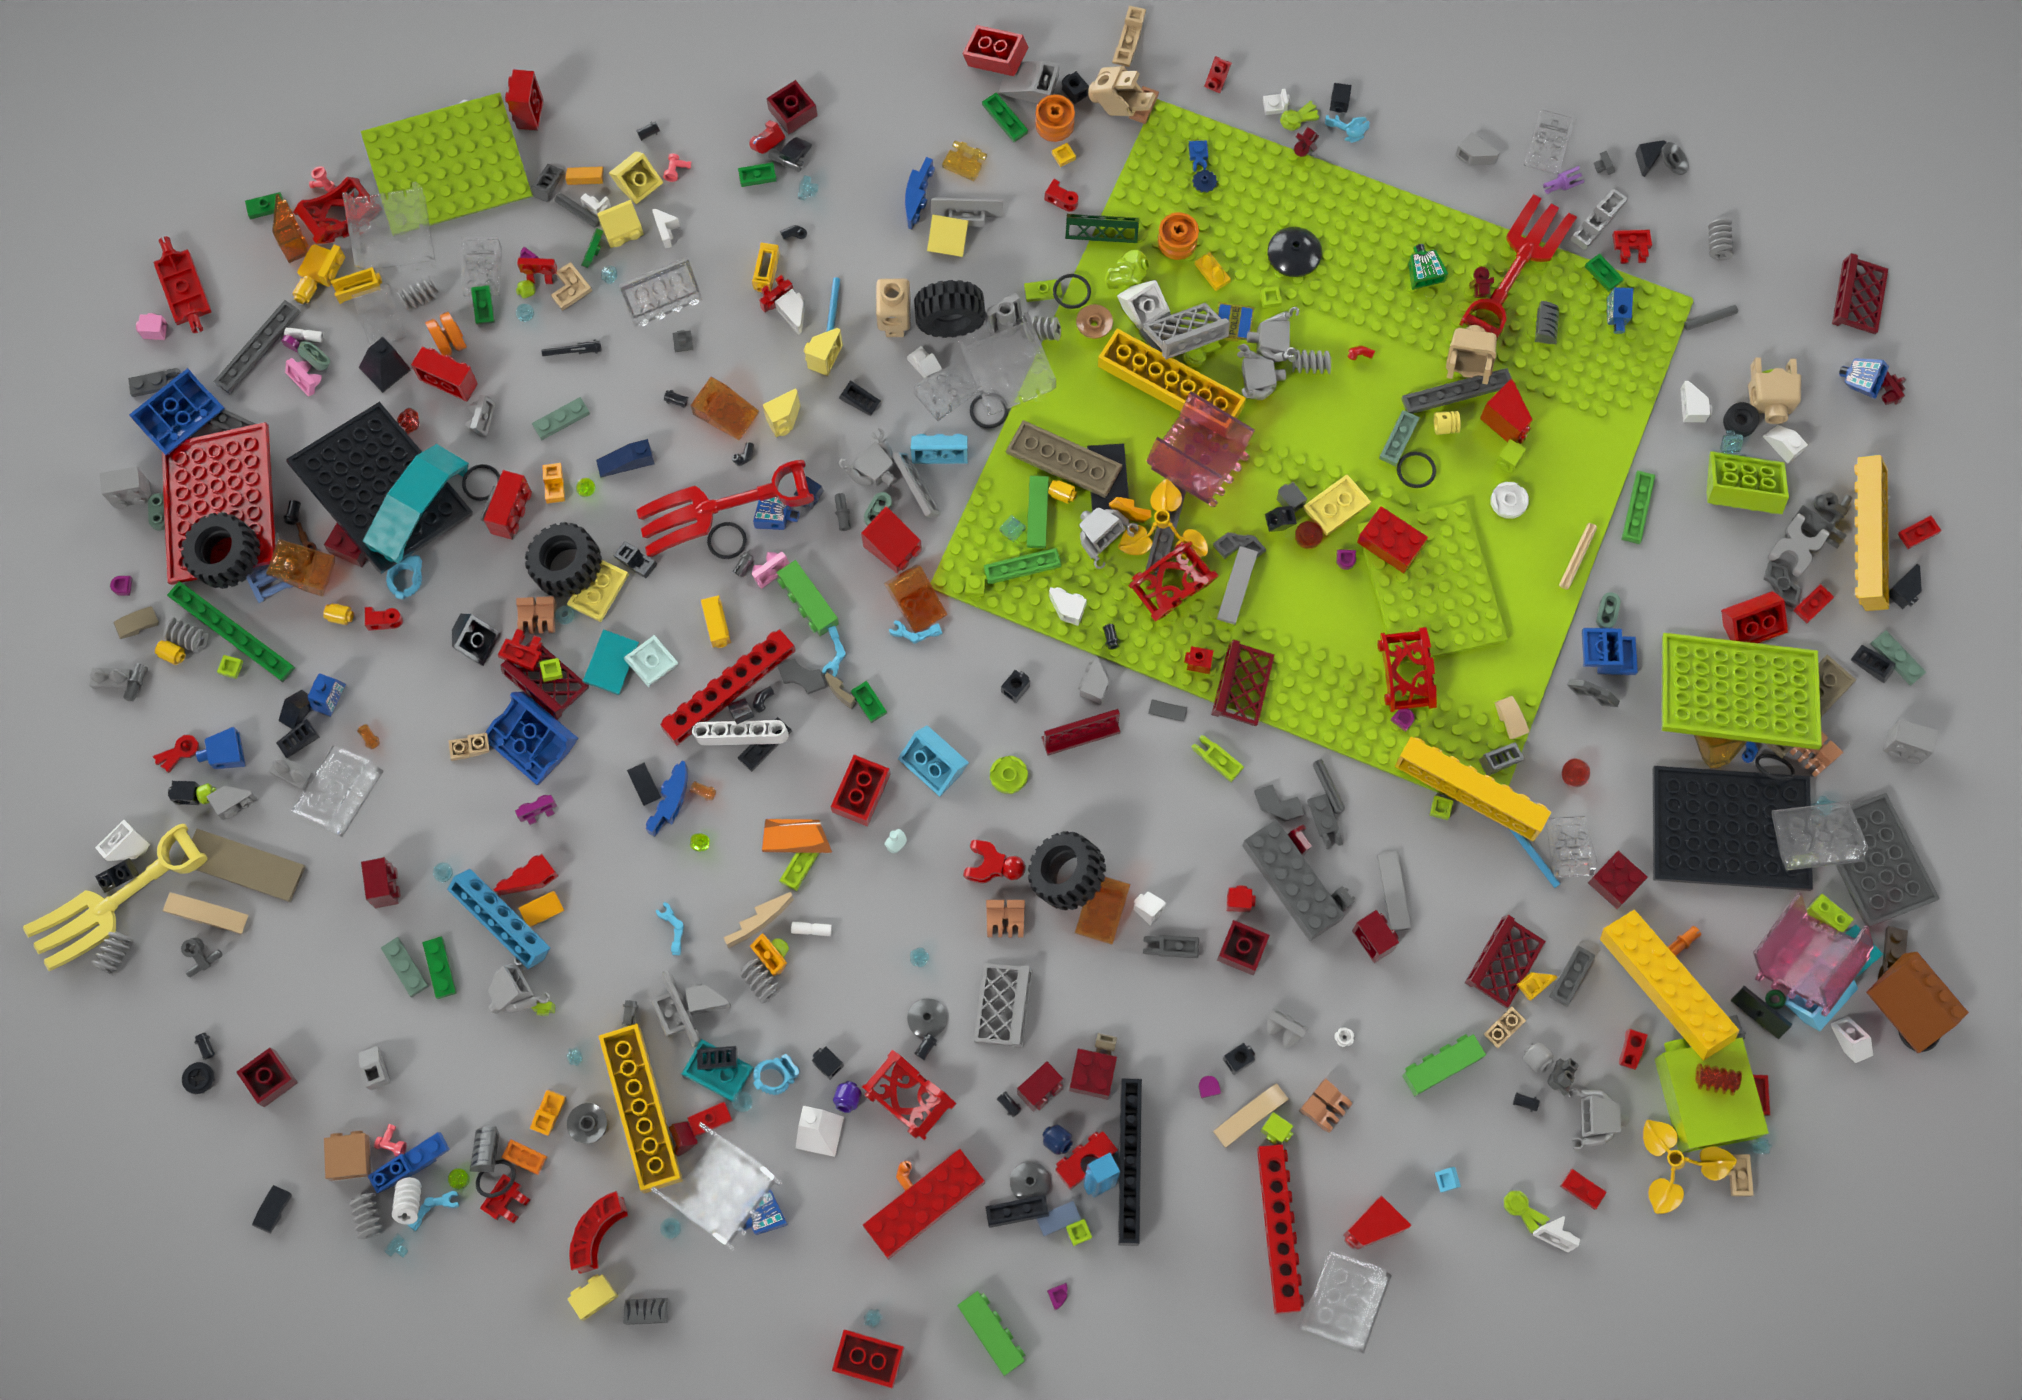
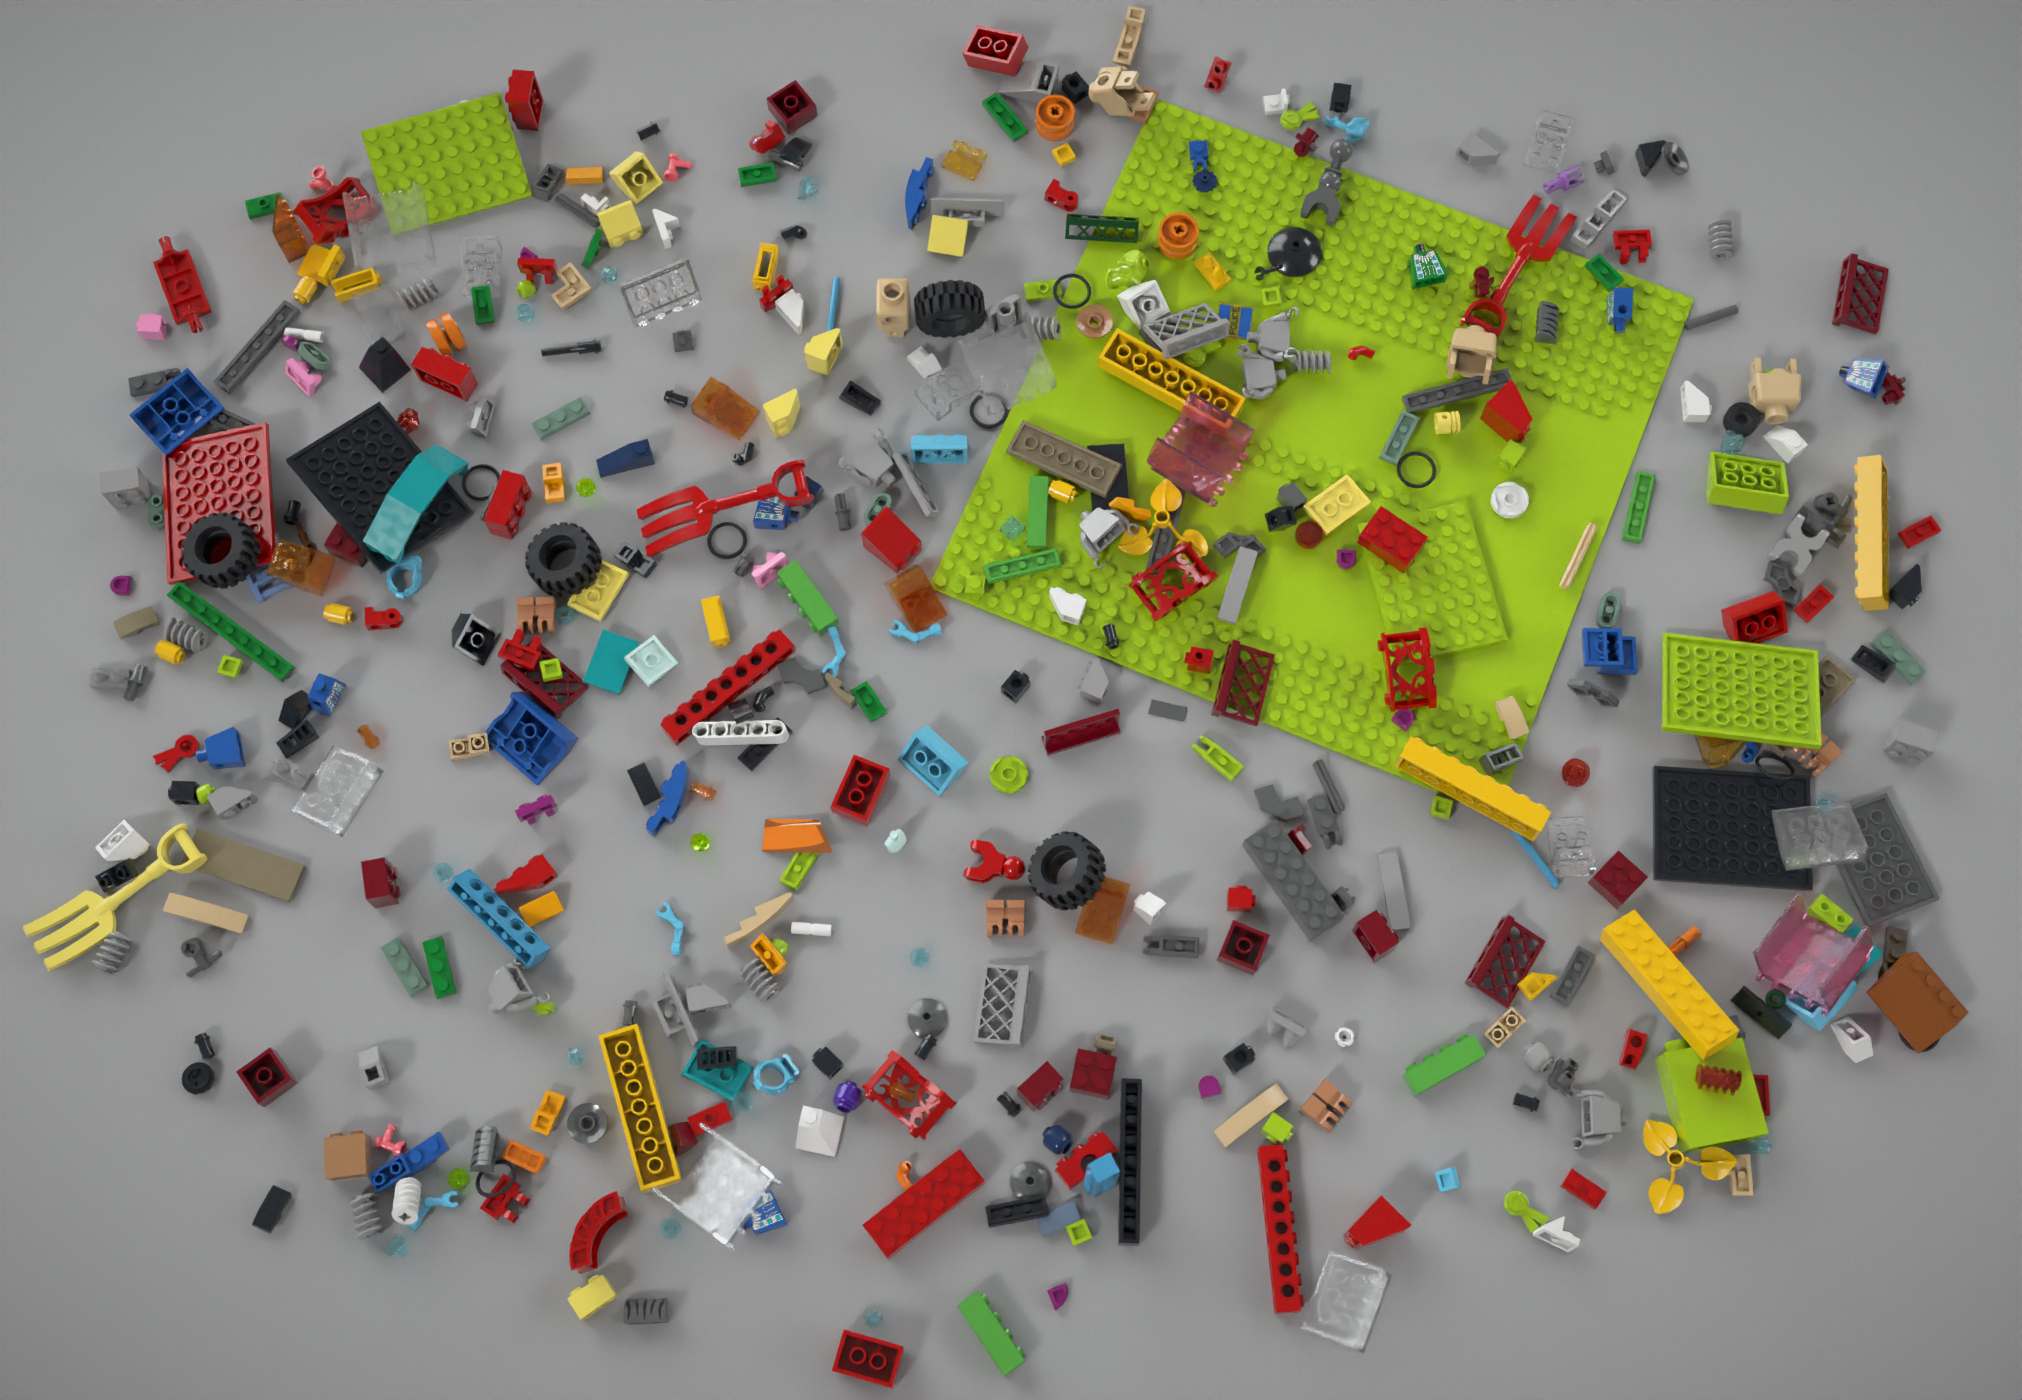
none -> clear orange pin [889,1082,916,1103]
none -> hand [1254,266,1280,281]
none -> dark grey piece [1300,139,1353,227]

